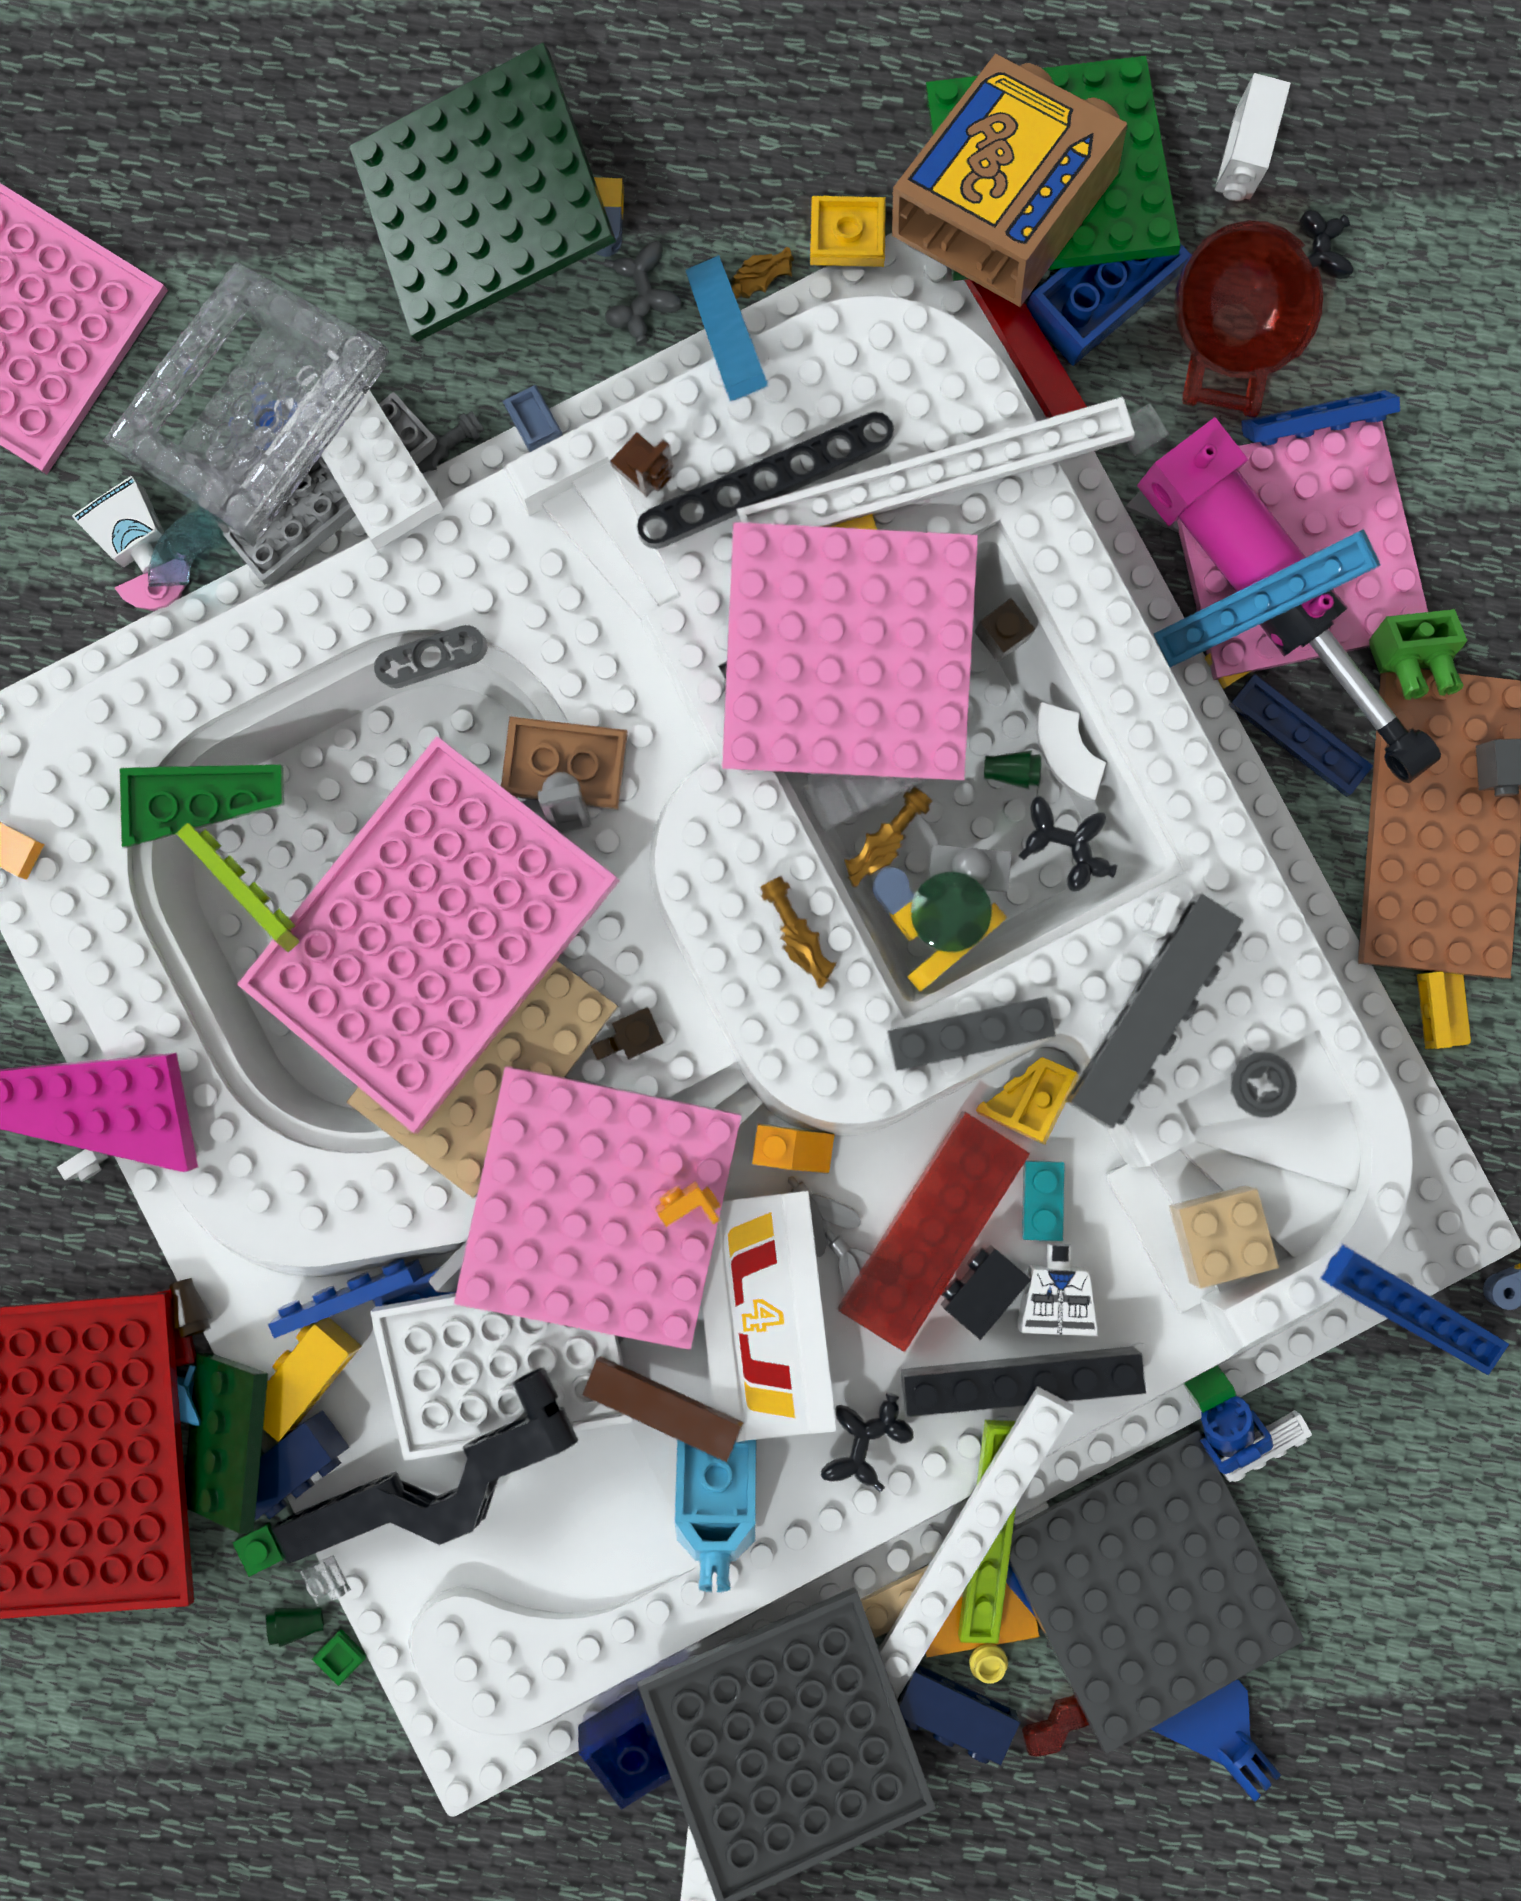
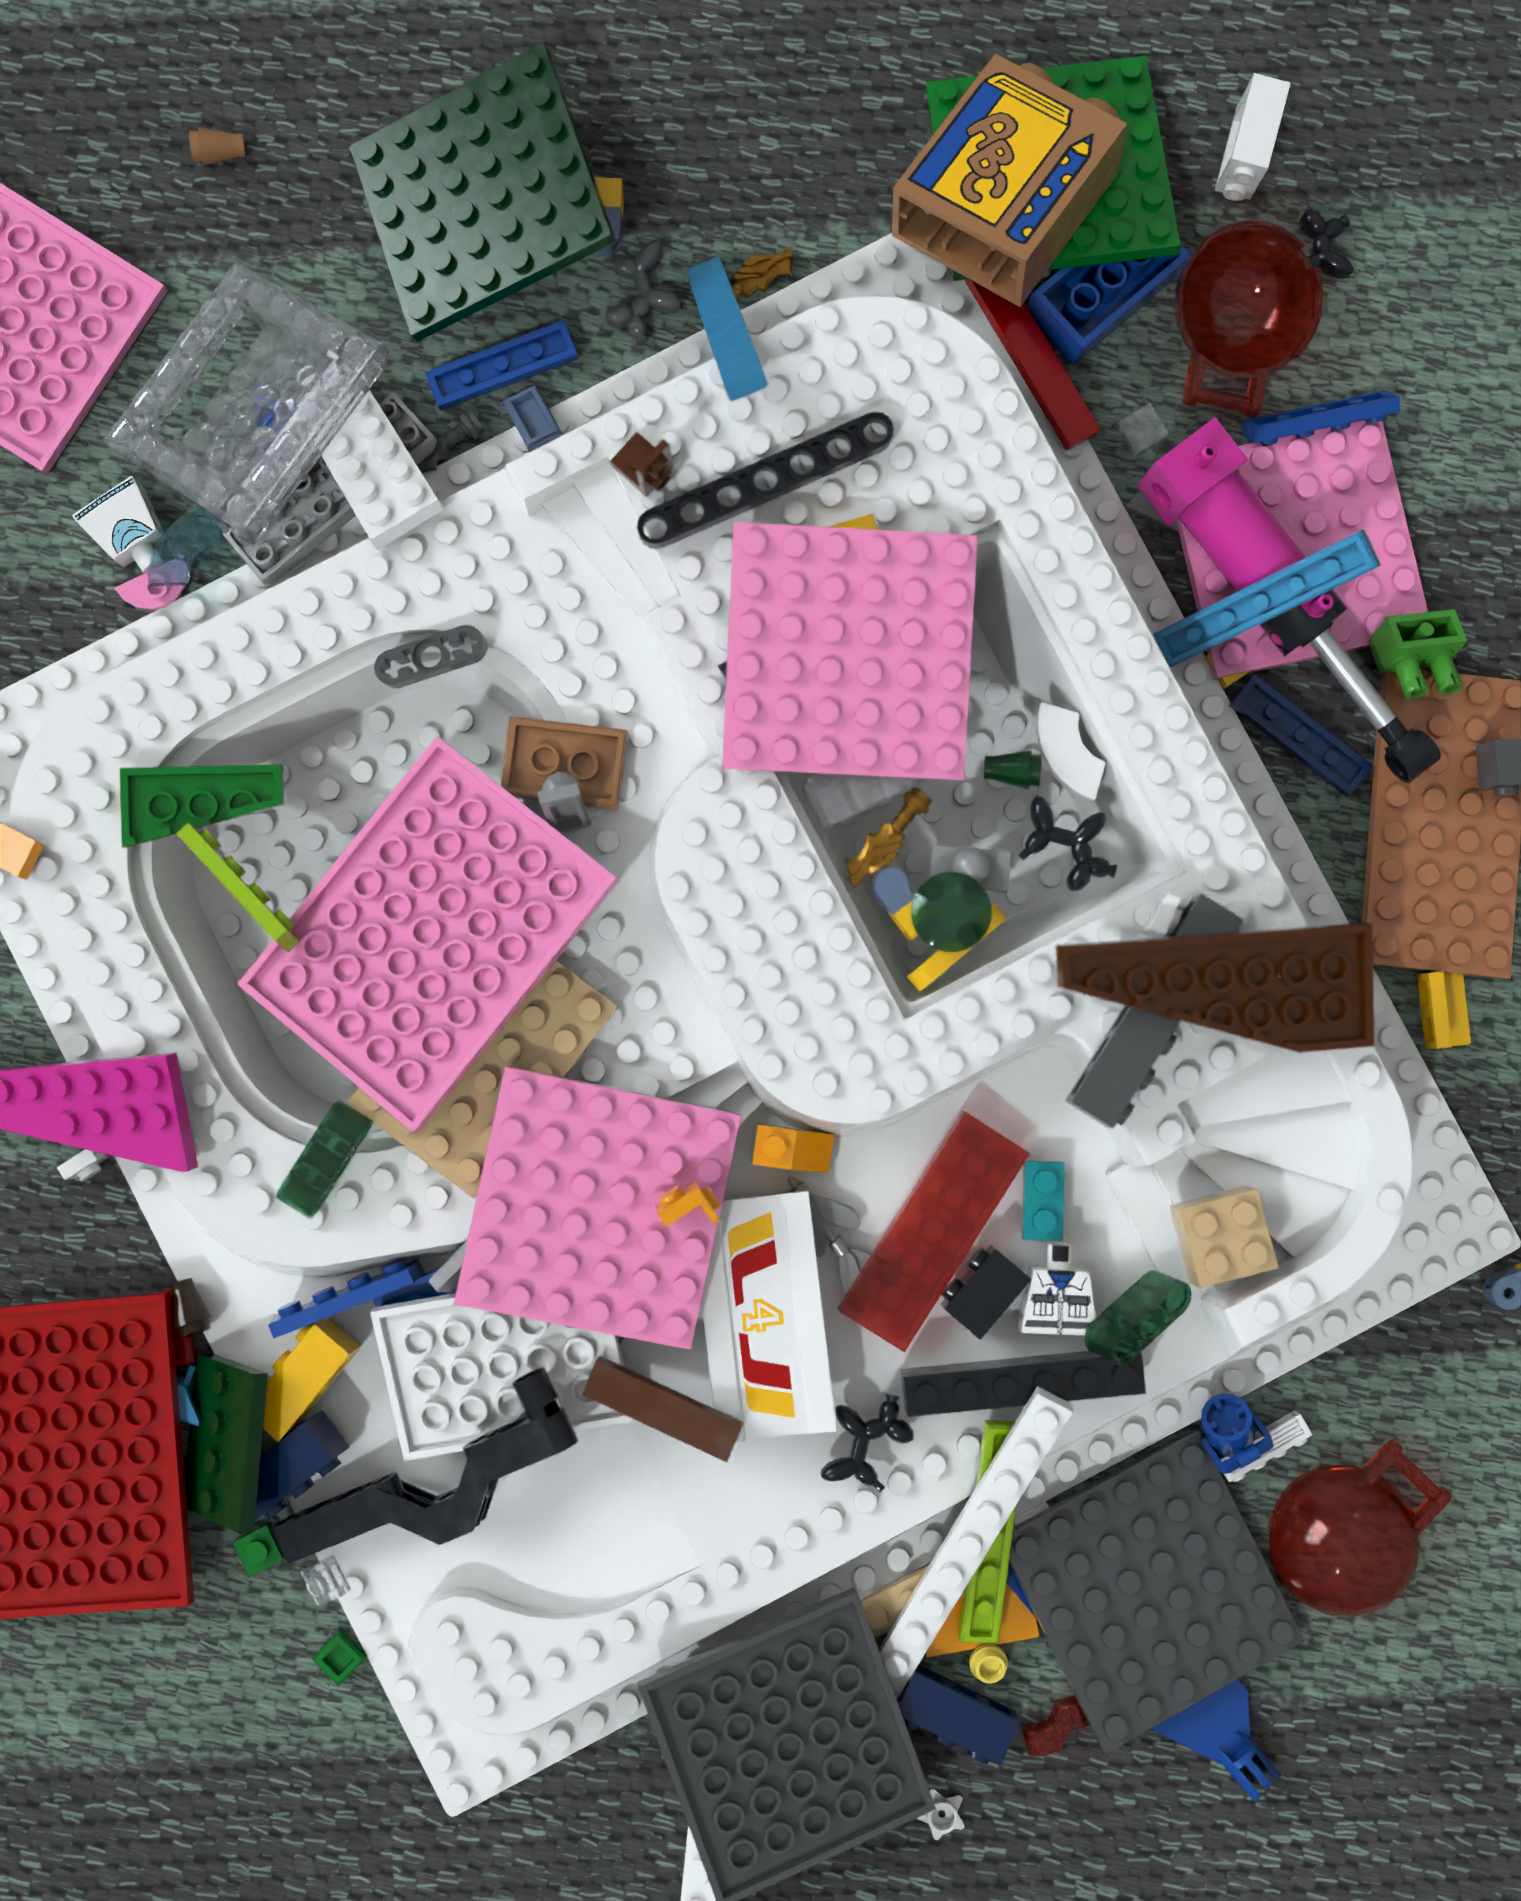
dark green cone [266,1607,324,1647] -> none
clear blue brick [578,1688,671,1810] -> none
dark brown plate [591,1007,664,1061] -> none
medium azure plate [675,1440,756,1592] -> none
white plate [737,397,1135,527] -> none
pearl gold piece [760,876,837,989] -> none
yellow plate [810,196,886,267] -> none
dark grey plate [887,997,1056,1071] -> none
dark brown brick [974,598,1036,662] -> none
yellow wing [976,1057,1079,1145] -> none
green tile [1184,1365,1237,1413] -> none
dark grey gear [1230,1052,1297,1118] -> none
blue plate [1320,1244,1509,1375] -> none
none -> medium nougat cone [189,127,246,166]
none -> clear green beam [276,1100,373,1219]
none -> blue plate [425,320,578,411]
none -> white plate [917,1789,965,1840]
none -> reddish brown wing [1056,923,1374,1053]
none -> clear green beam [1084,1270,1192,1365]
none -> clear red windscreen [1267,1439,1452,1618]

